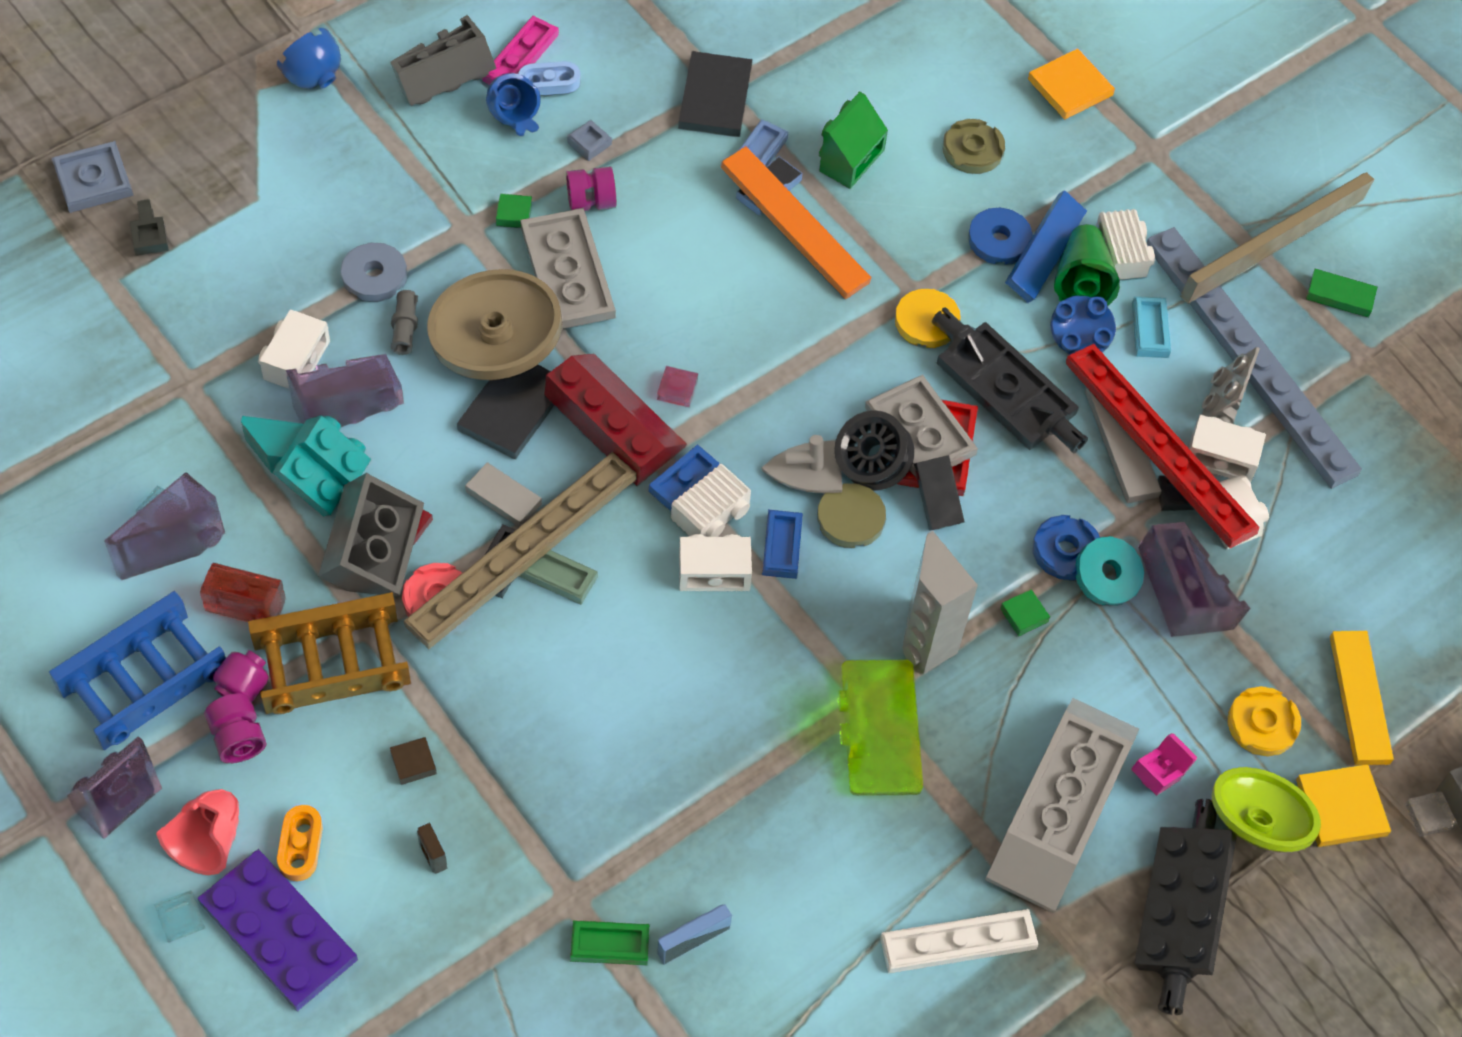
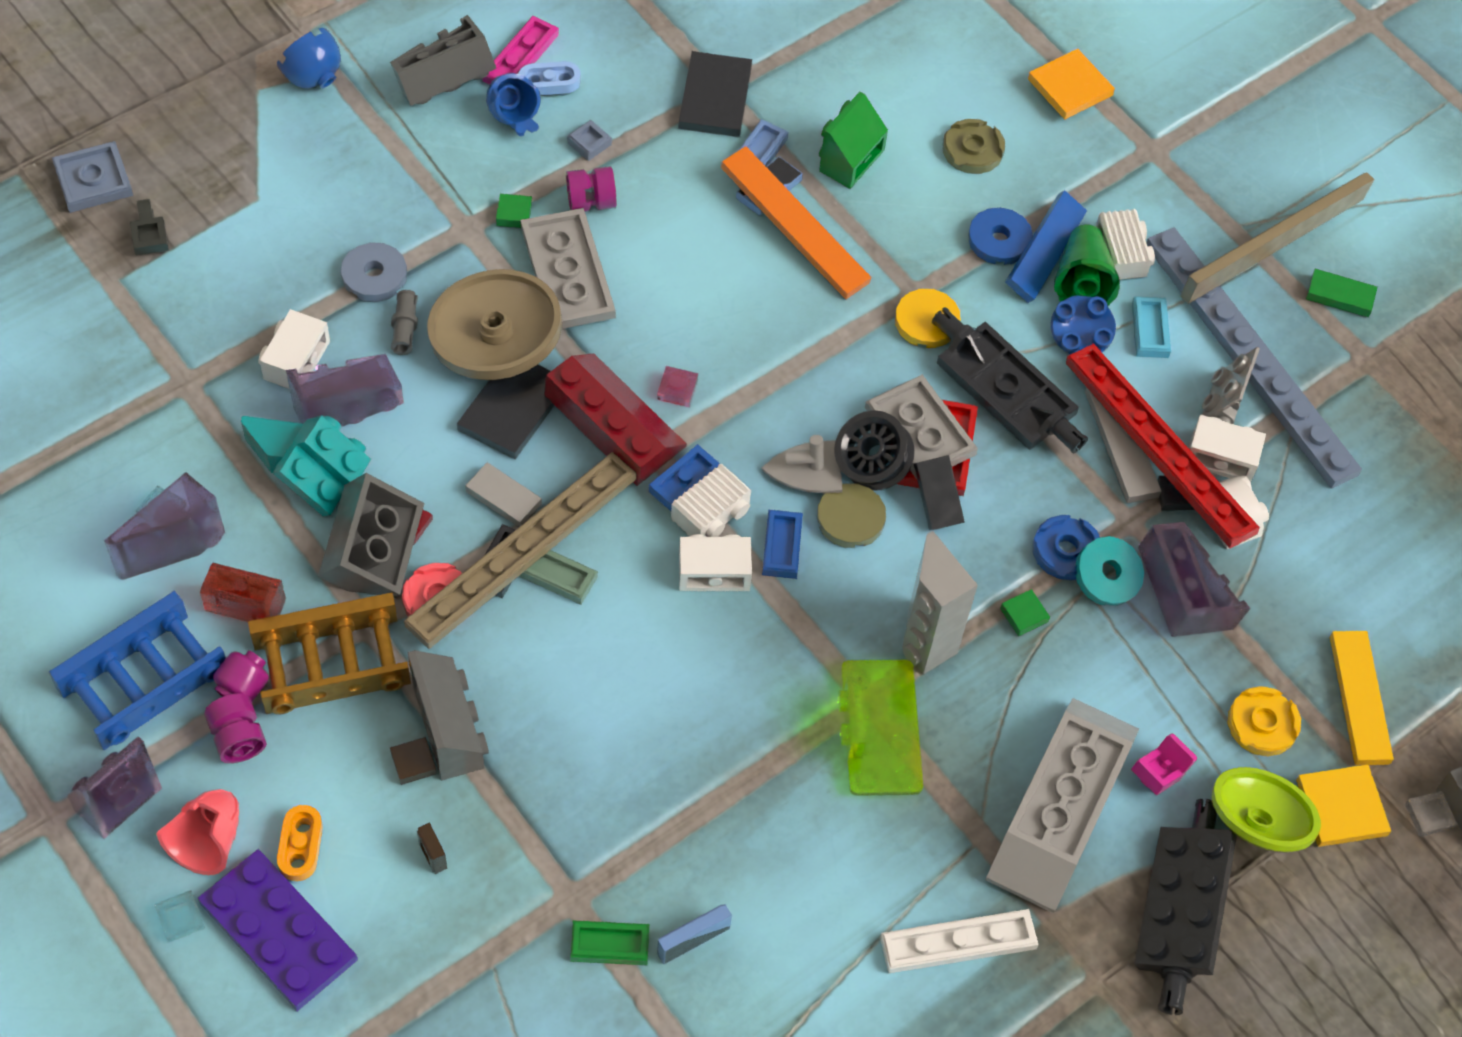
none -> dark grey slope [408,650,489,781]

